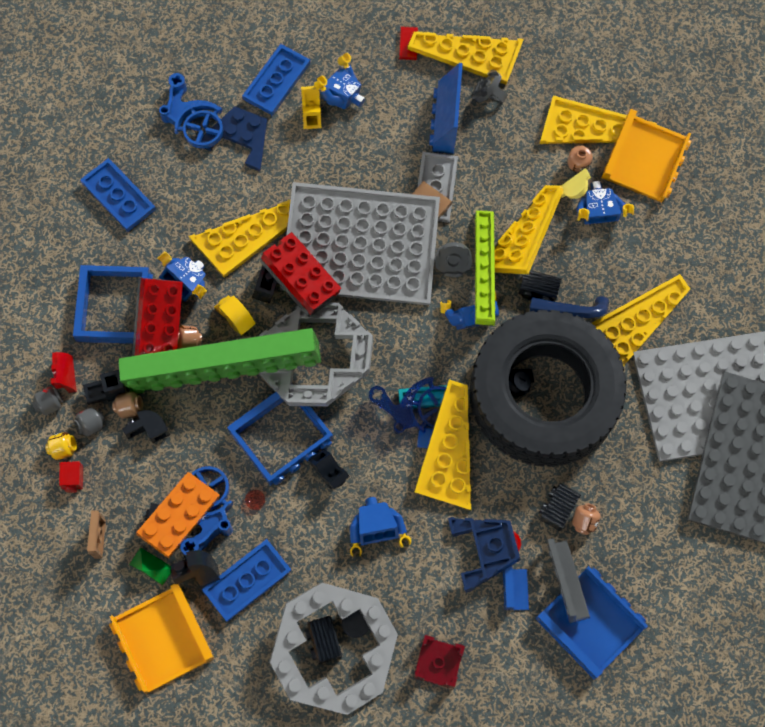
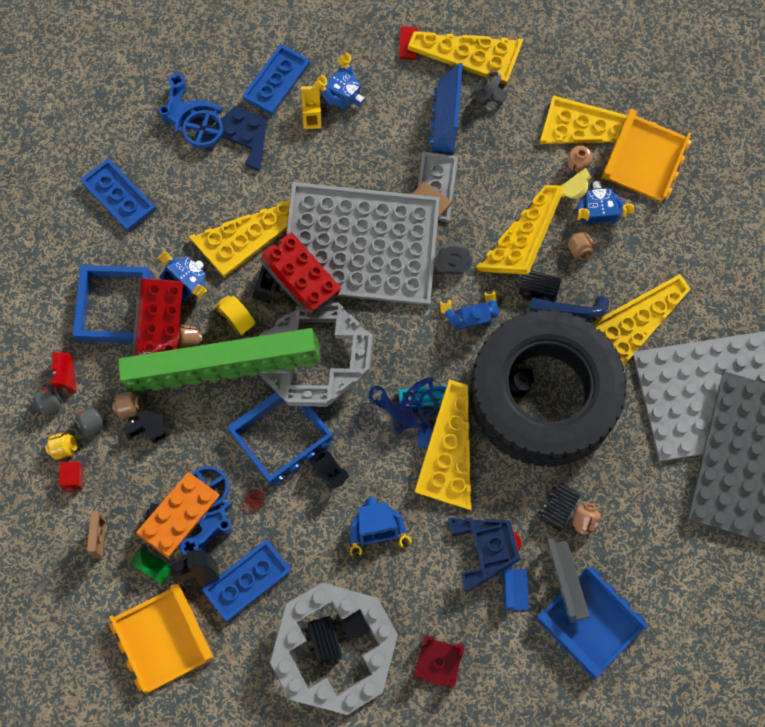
black brick [83,370,125,405] -> none
lime tile [475,210,495,326] -> none
none -> medium nougat head [568,232,595,260]

